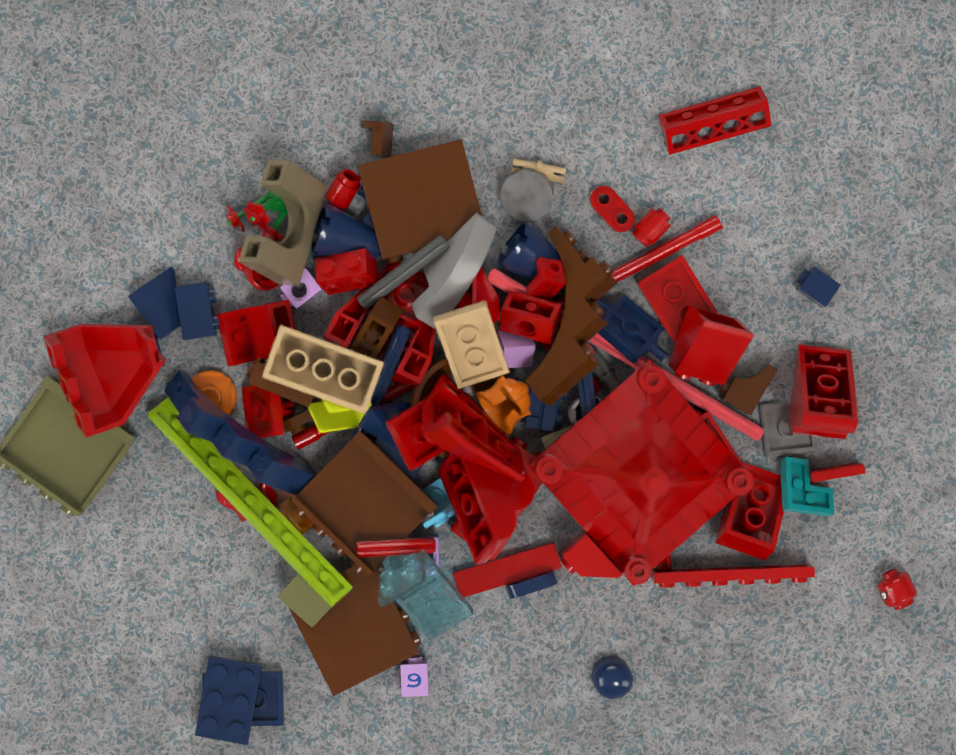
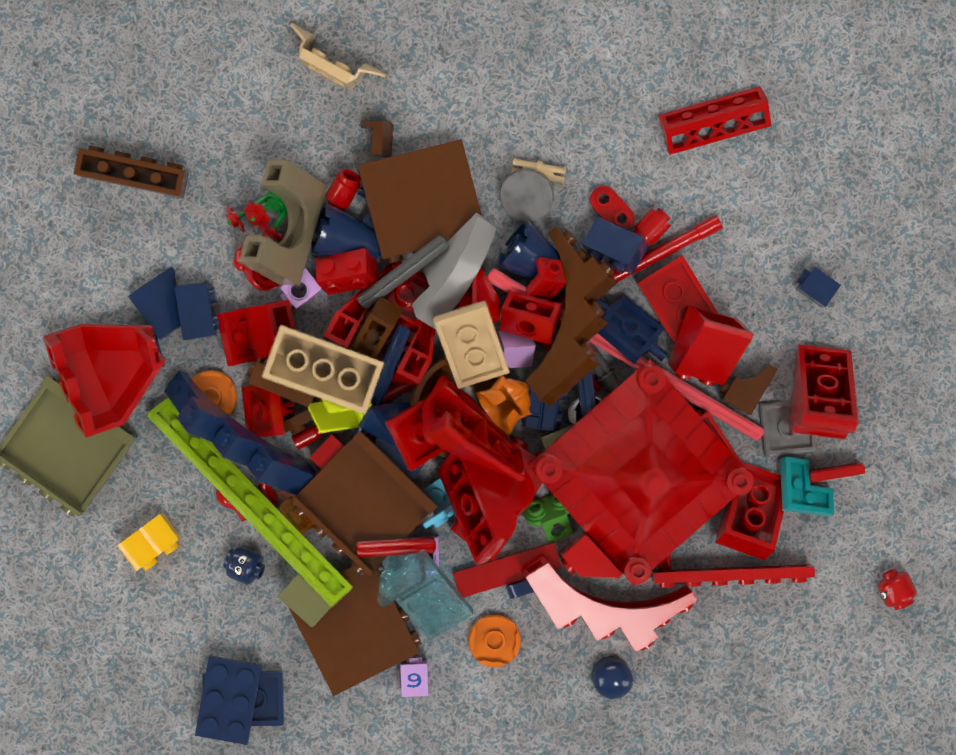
none -> reddish brown brick [74,145,189,199]
none -> yellow brick [117,513,182,571]
none -> dark blue head [223,546,265,585]
none -> tan piece [290,23,388,90]
none -> red panel [309,434,345,469]
none -> orange tile [468,614,521,667]
none -> arch [521,556,698,652]
none -> bright green bracket [524,494,573,543]
none -> dark blue brick [582,217,648,274]

